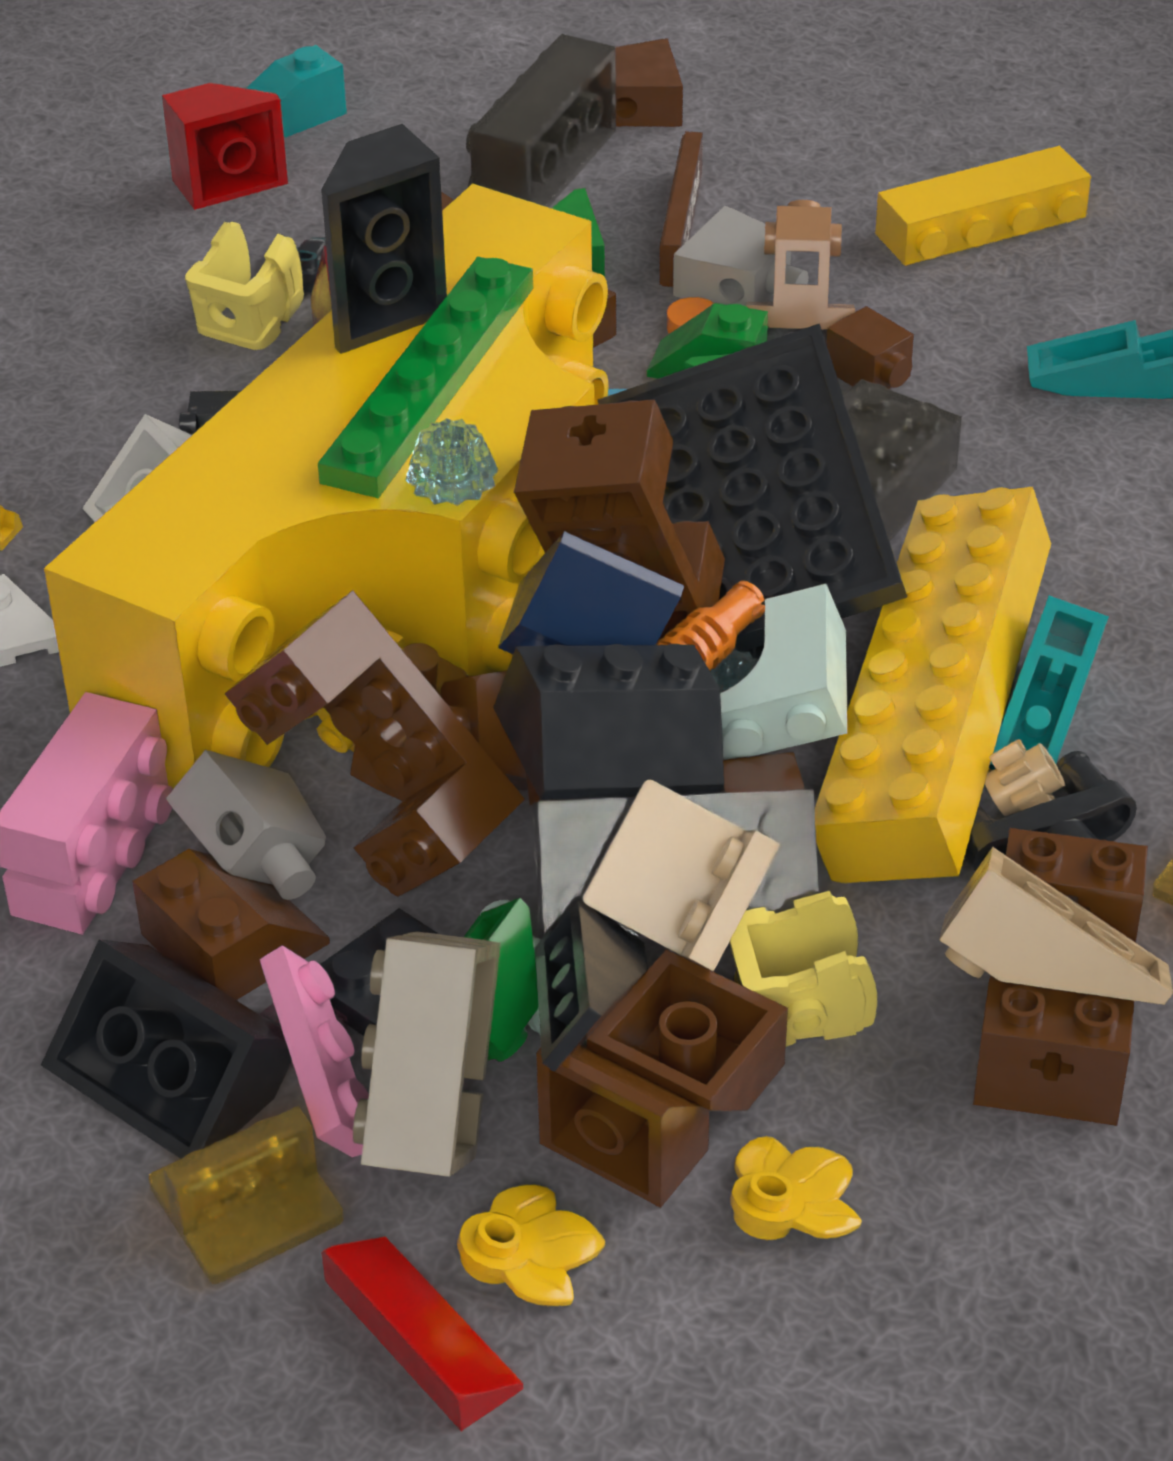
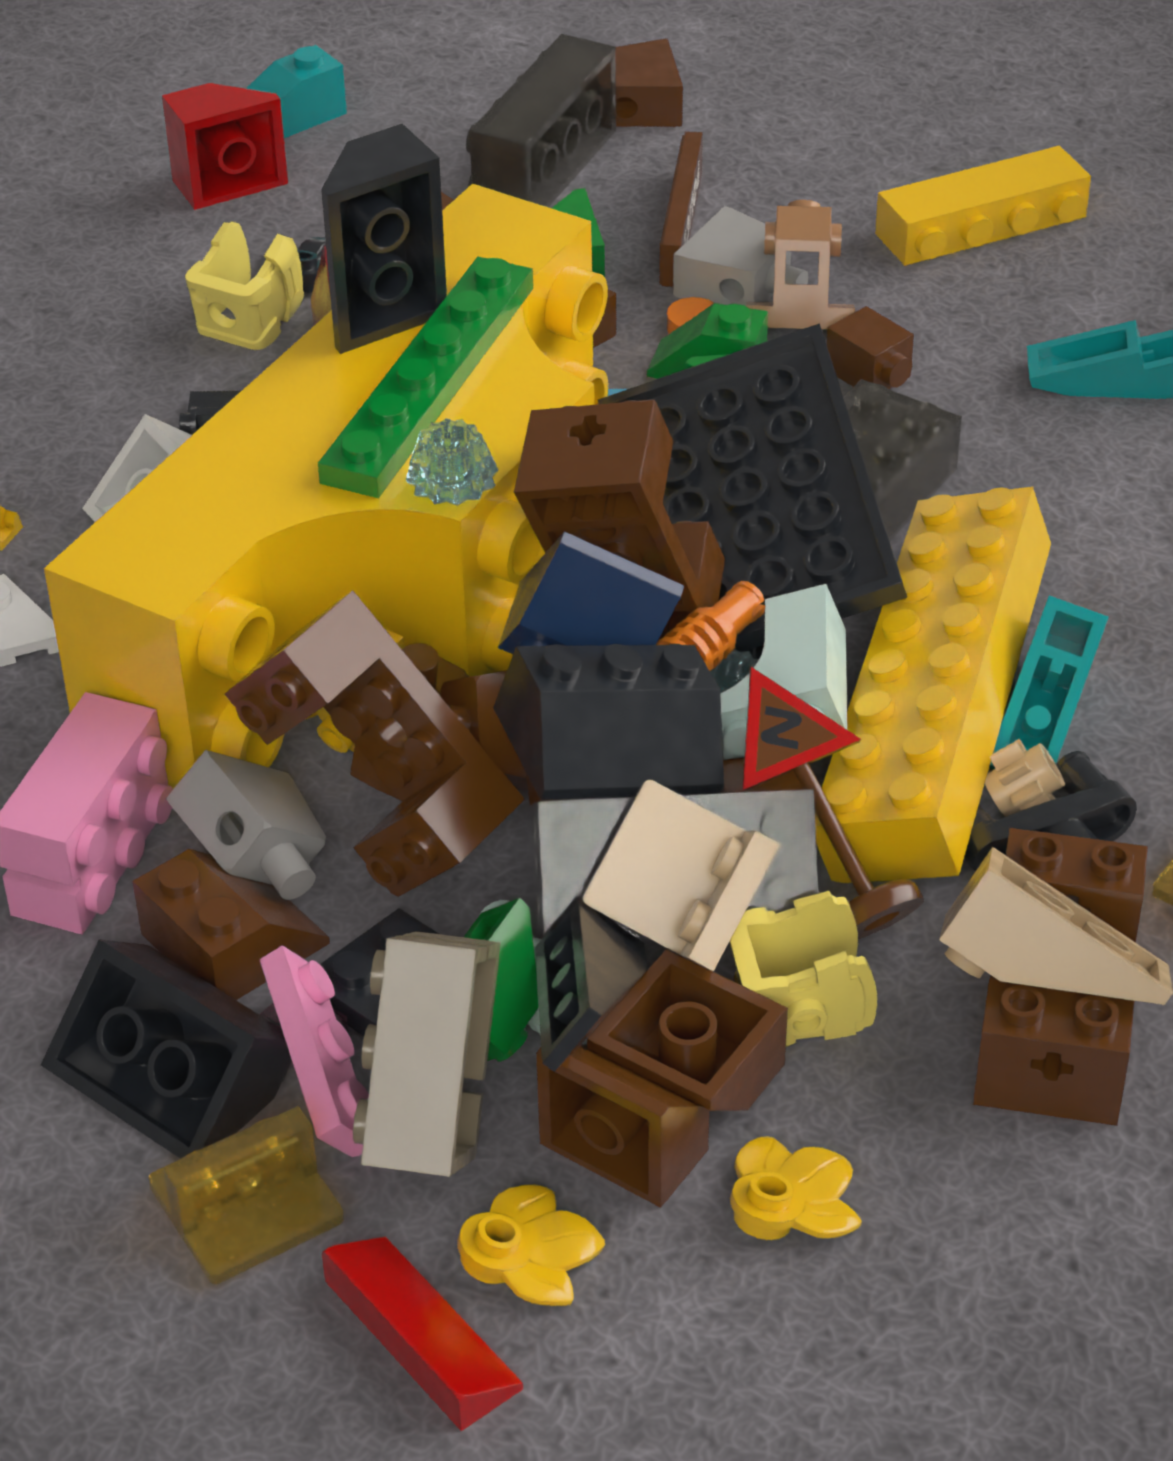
none -> reddish brown piece [742,667,924,940]

